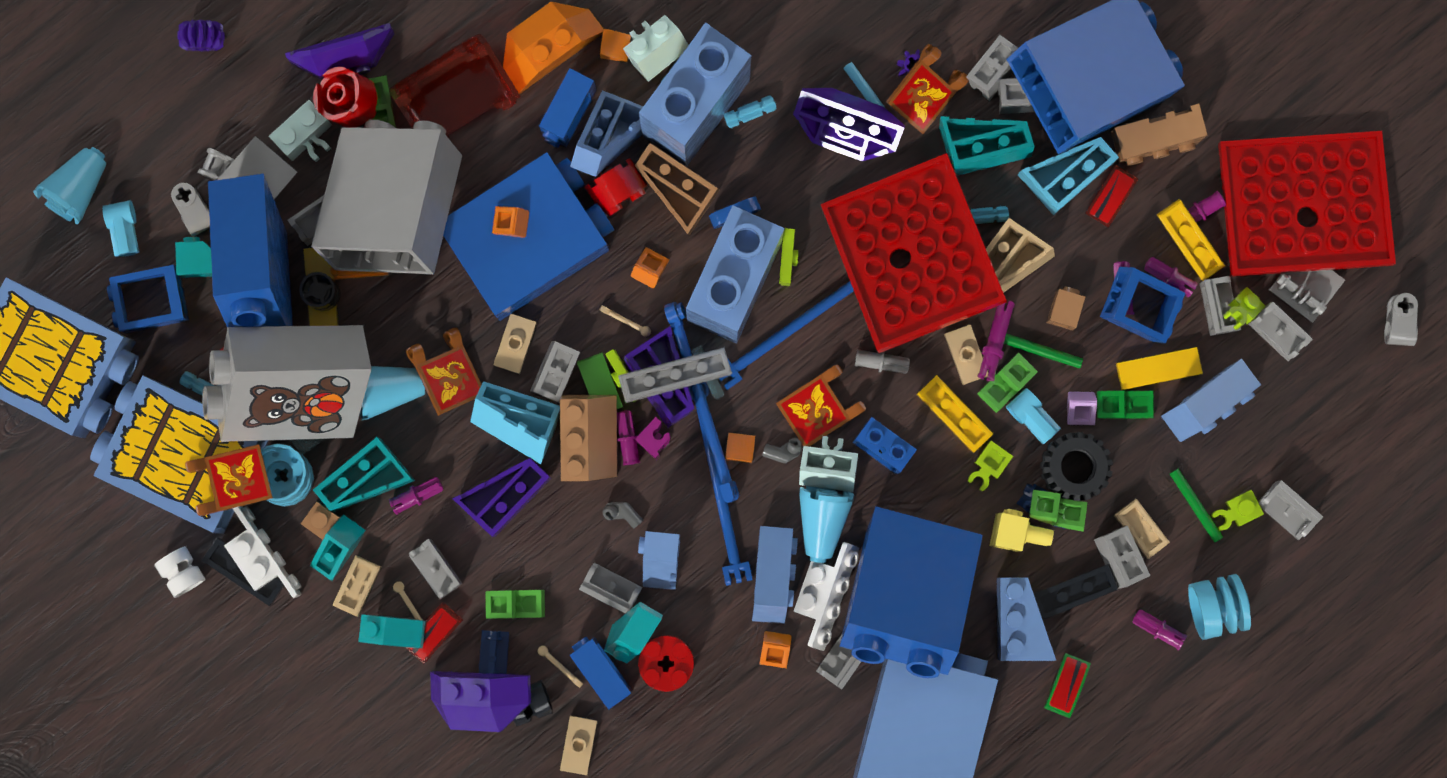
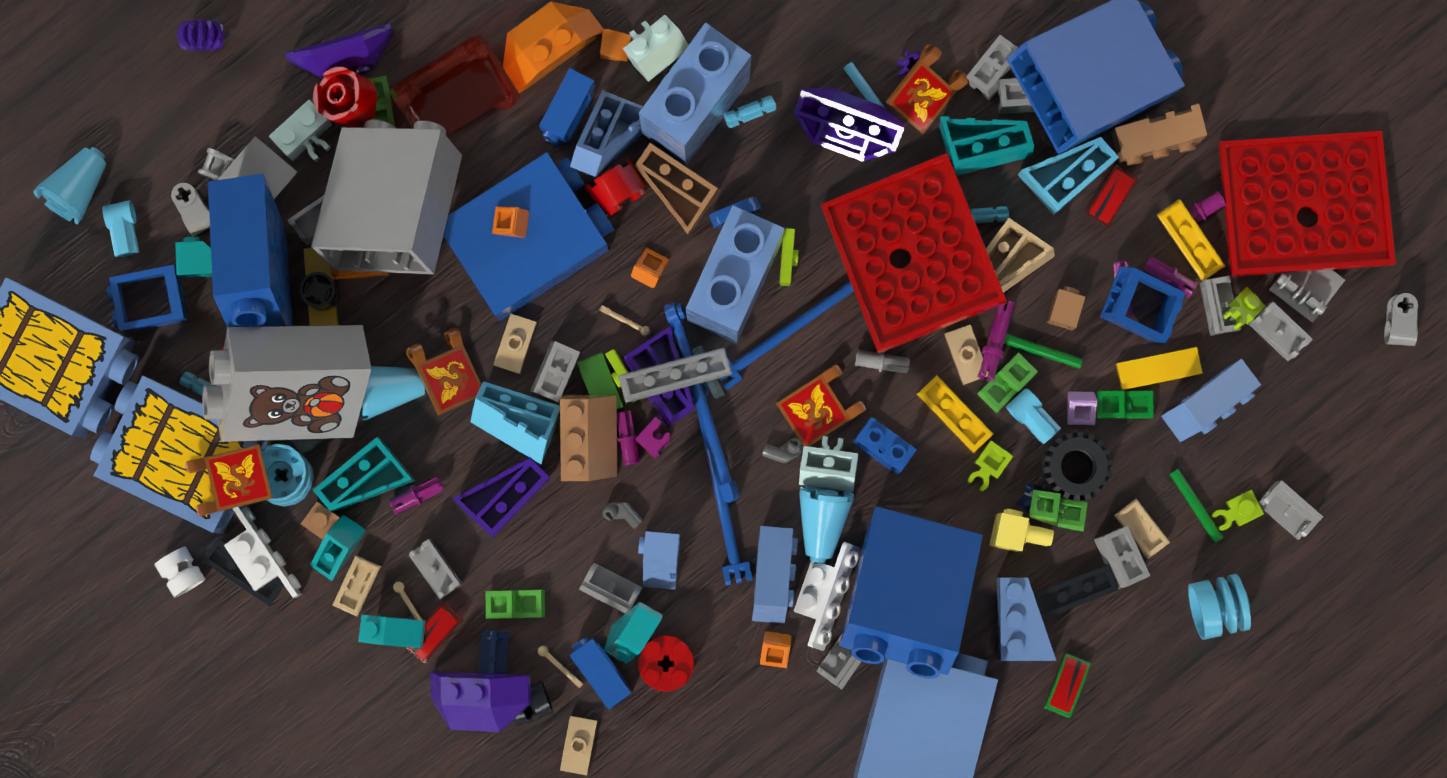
orange slope [725,433,755,463] -> none
magenta axle [1132,610,1187,651] -> none

